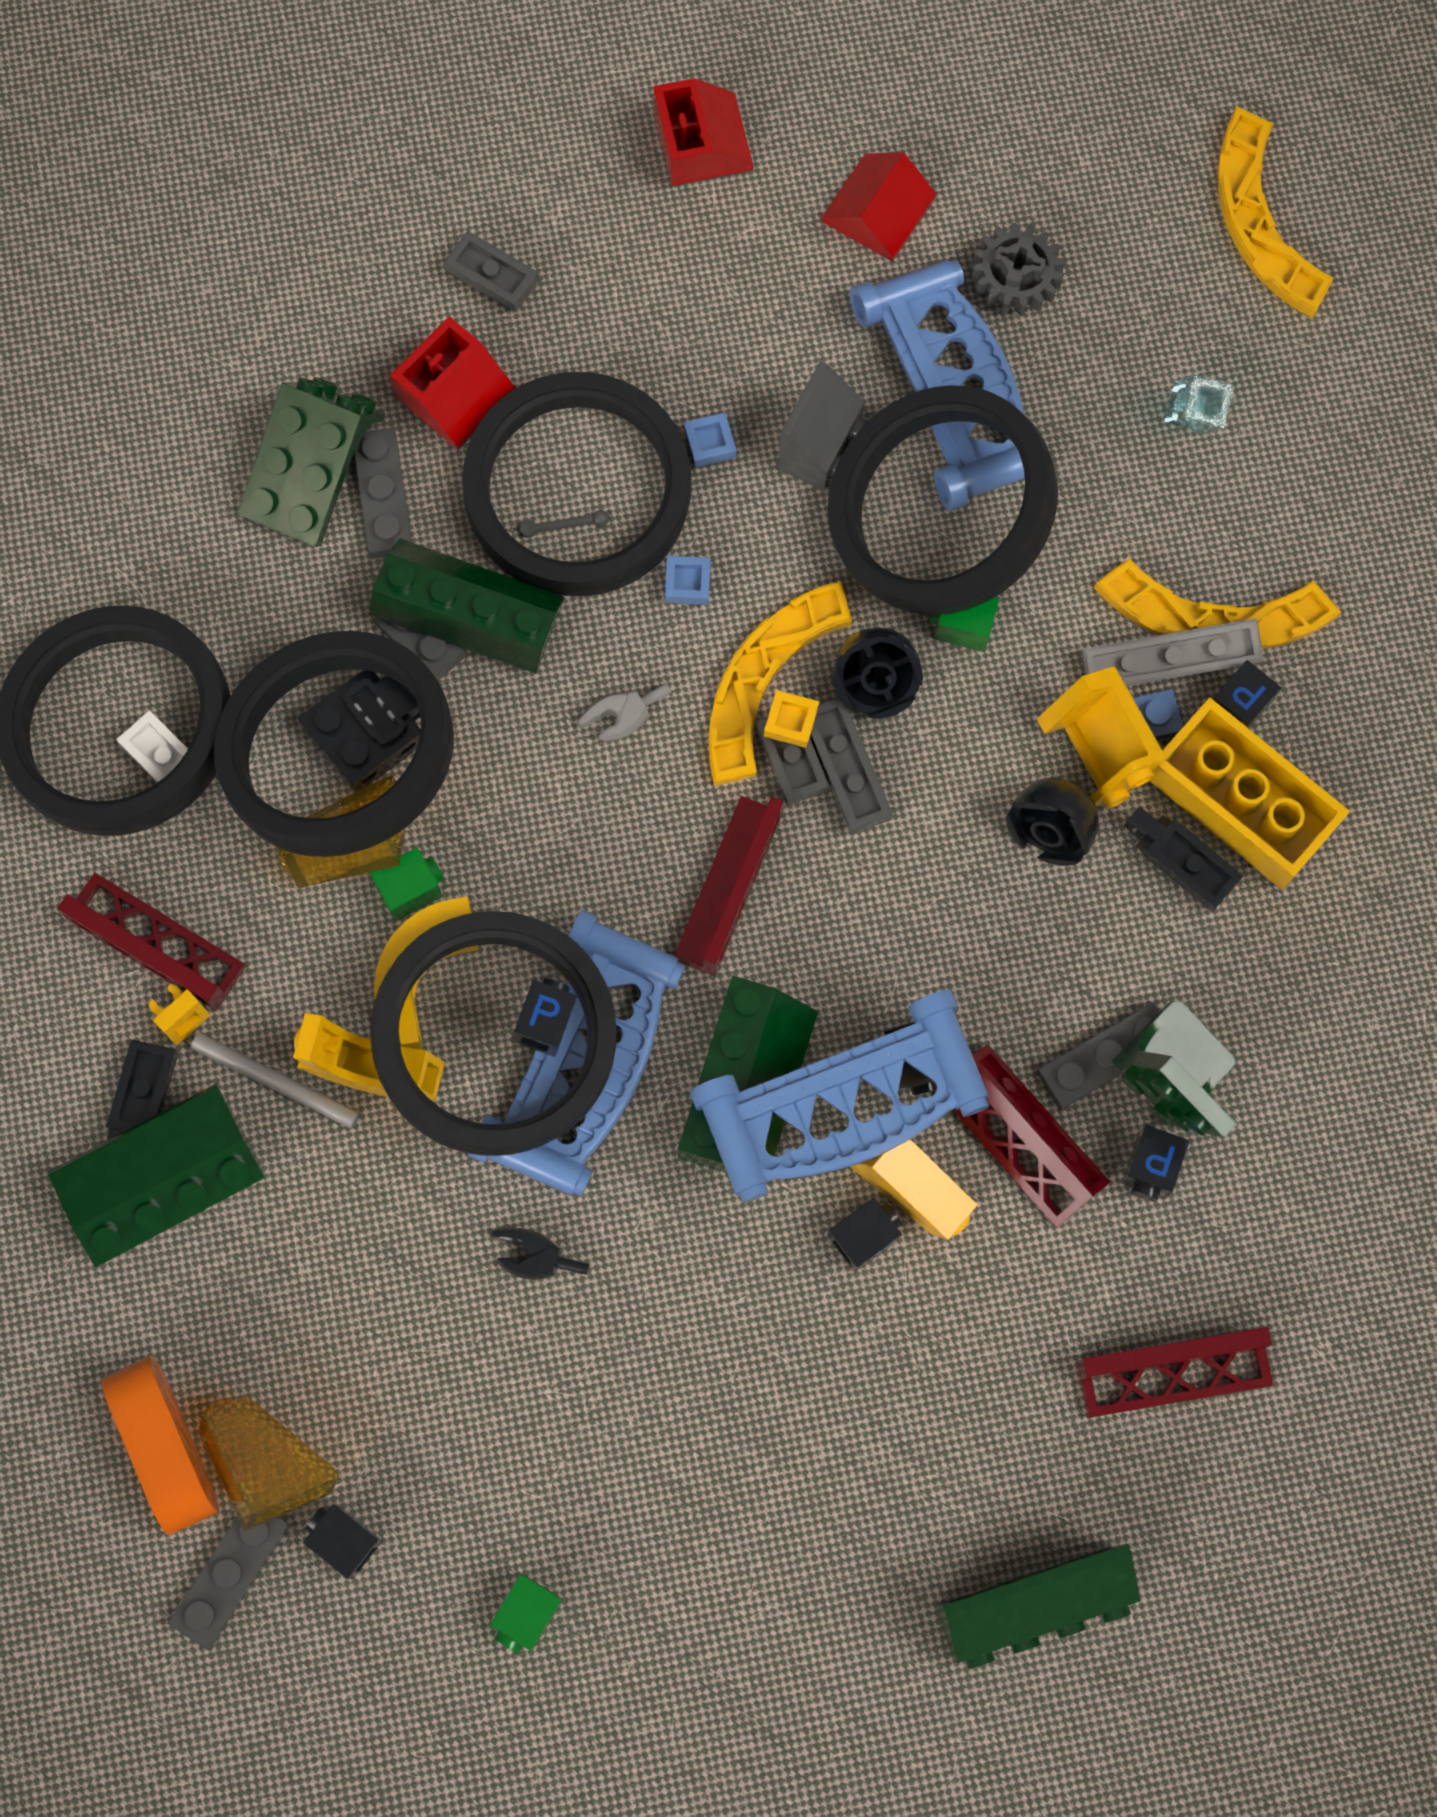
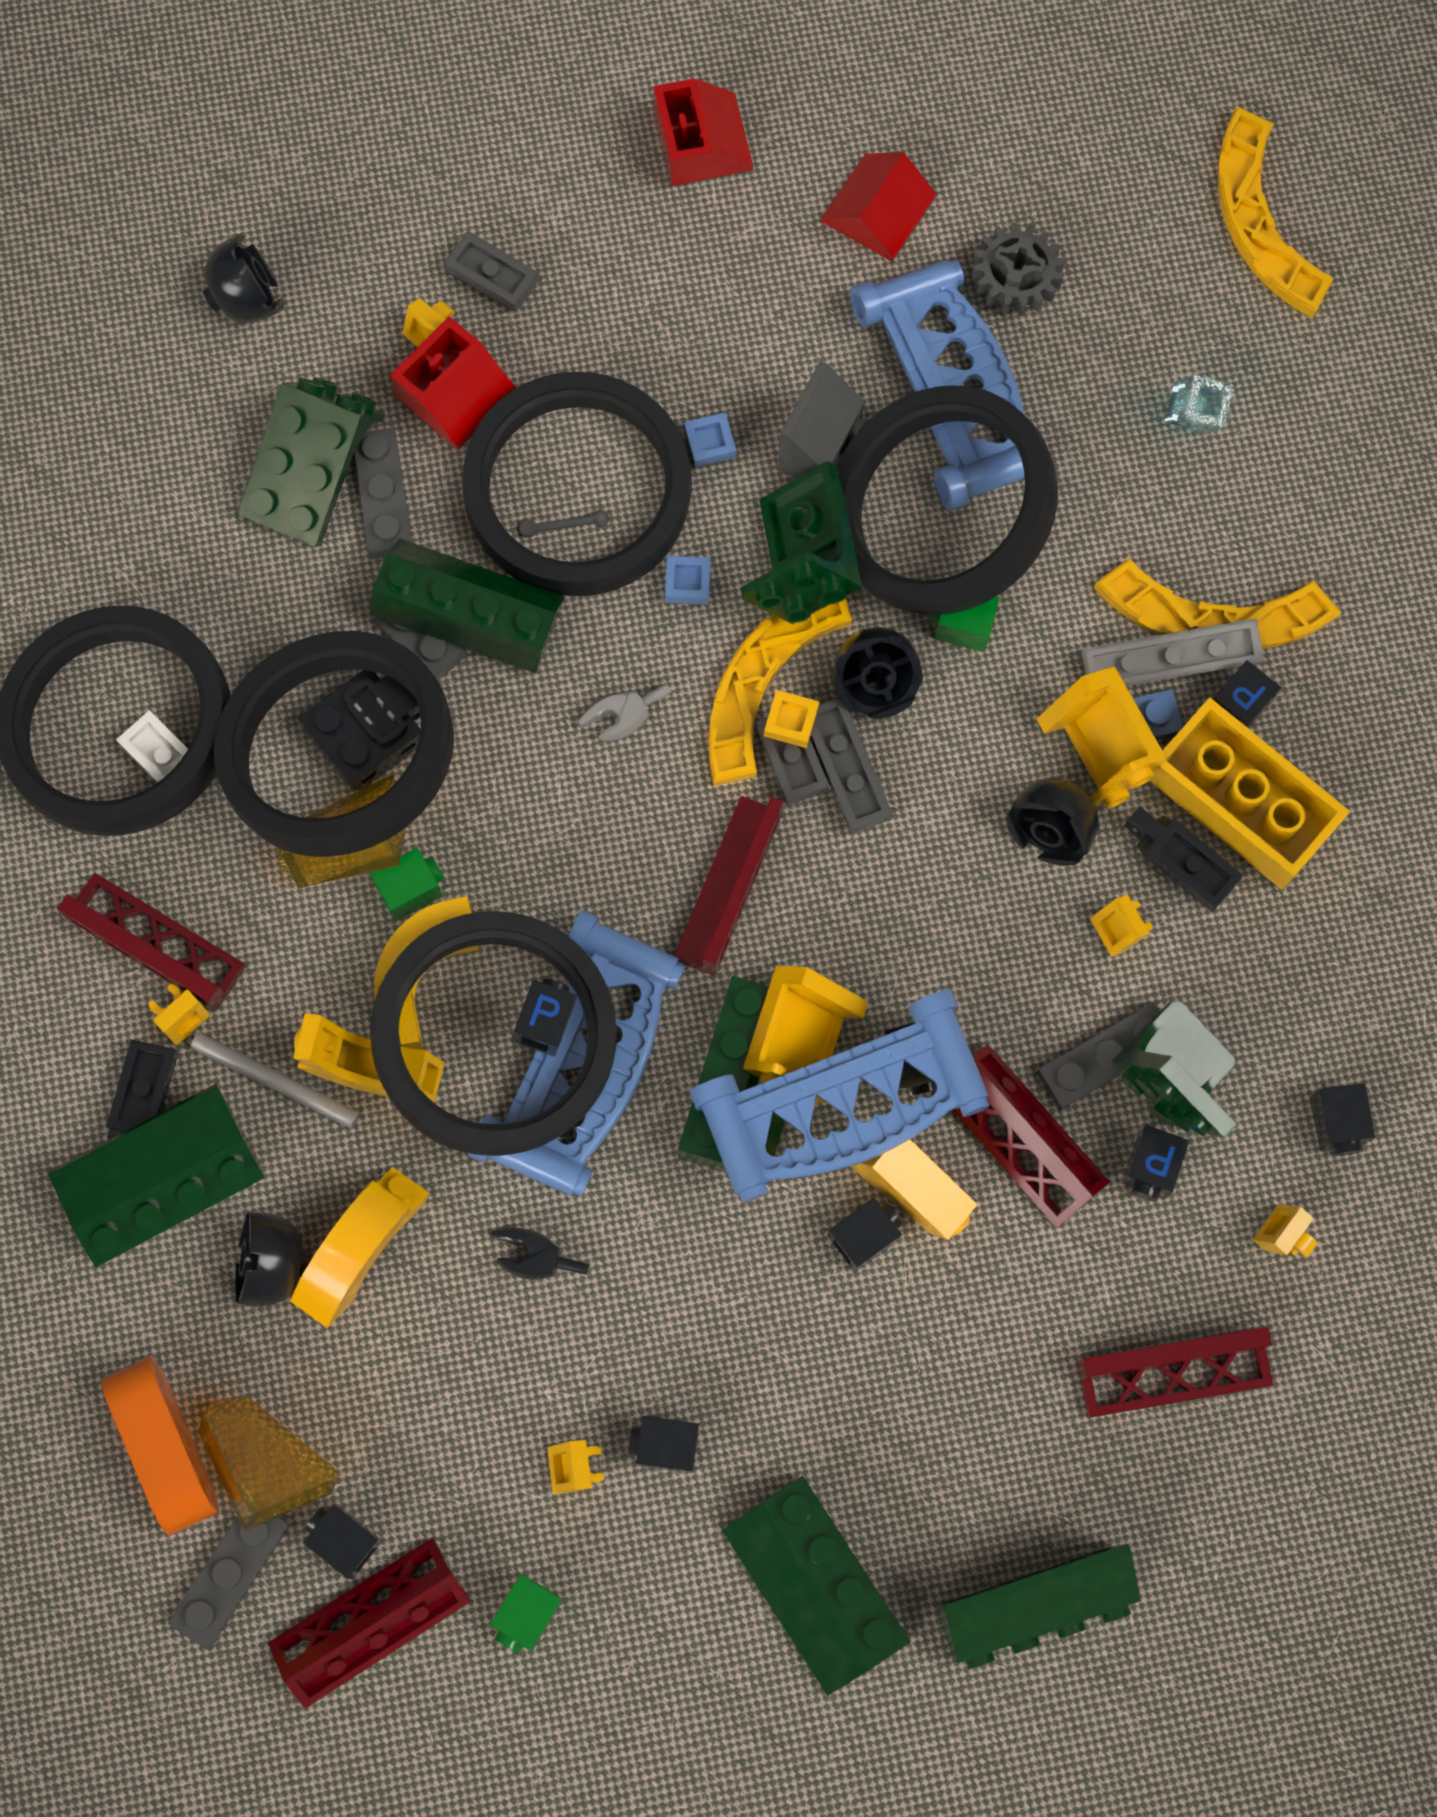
none -> black cylinder [203,234,284,323]
none -> black cylinder [234,1212,311,1307]
none -> dark red fence [268,1537,471,1709]
none -> yellow arch [290,1167,430,1328]
none -> yellow tile [402,298,455,347]
none -> yellow tile [547,1440,605,1495]
none -> black brick [628,1416,699,1474]
none -> dark green slope [722,1475,911,1696]
none -> dark green bracket [740,461,862,624]
none -> yellow panel [743,966,868,1108]
none -> yellow tile [1090,894,1153,957]
none -> yellow tile [1252,1203,1318,1258]
none -> black brick [1309,1083,1375,1156]

